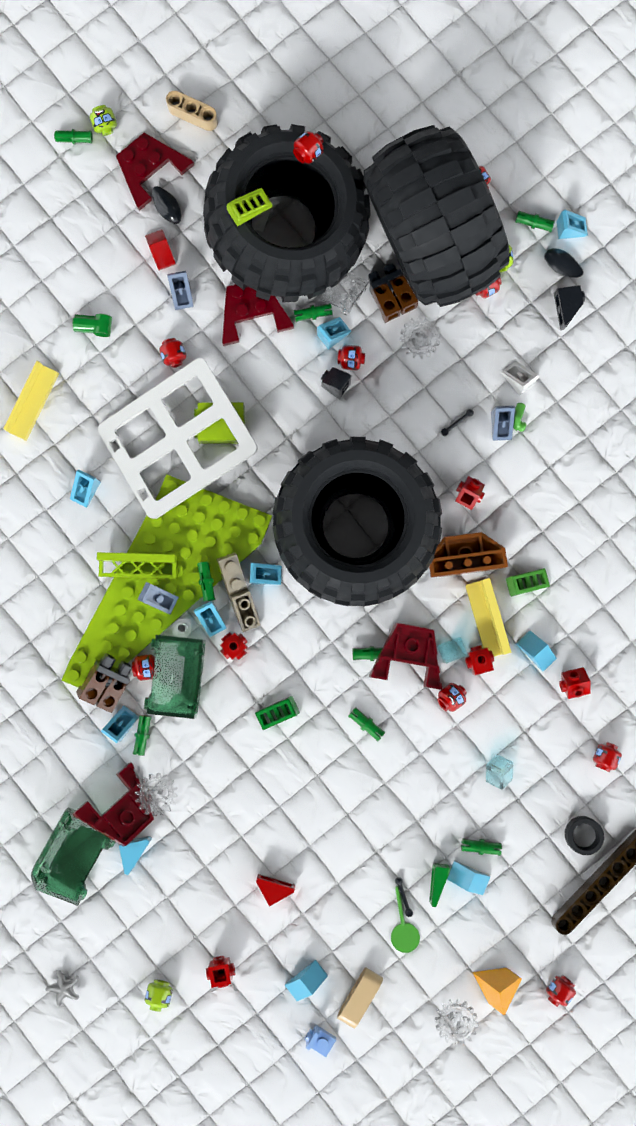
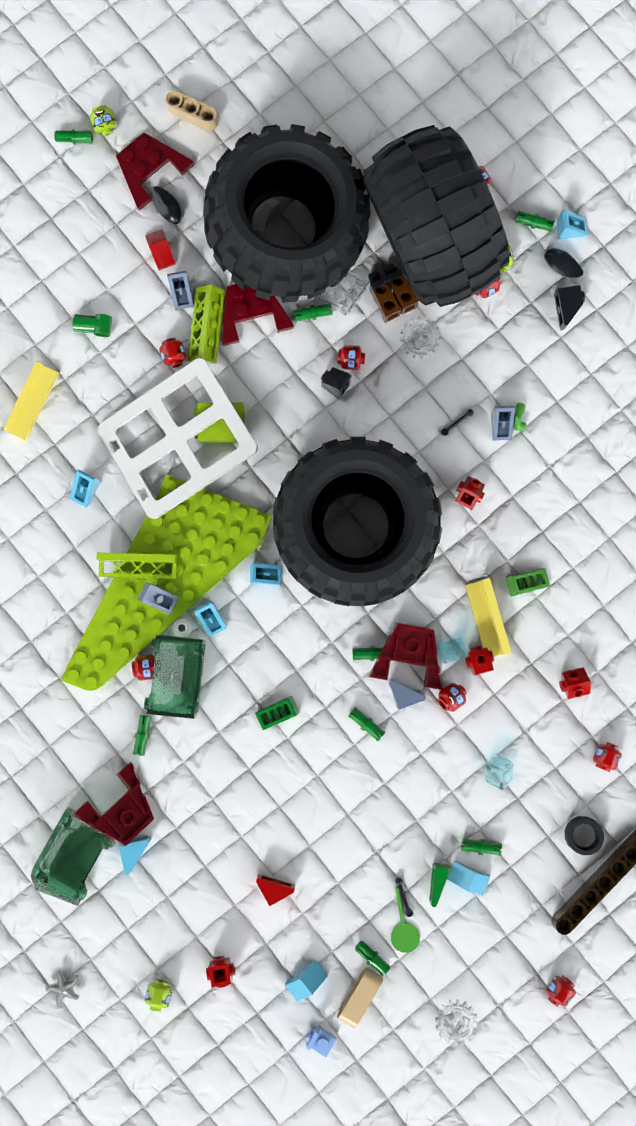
reddish brown hips [76,653,132,713] -> none
medium azure slope [101,706,139,743] -> none
clear gear [135,773,178,816] -> none
green pin [197,561,216,602] -> none
dark tan slope [217,552,261,632] -> none
red brick [220,632,248,660] -> none
lime slope [227,188,273,226] -> none
red head [293,131,323,164] -> none
medium azure slope [317,317,351,350] -> none
dark orange wedge [429,532,508,578] -> none
light orange slope [472,968,522,1015] -> none
white slope [502,361,539,395] -> none
medium azure slope [516,631,557,672] -> none
none -> lime fence [187,284,225,364]
none -> green axle [355,941,390,976]
none -> sand blue slope [388,680,426,709]

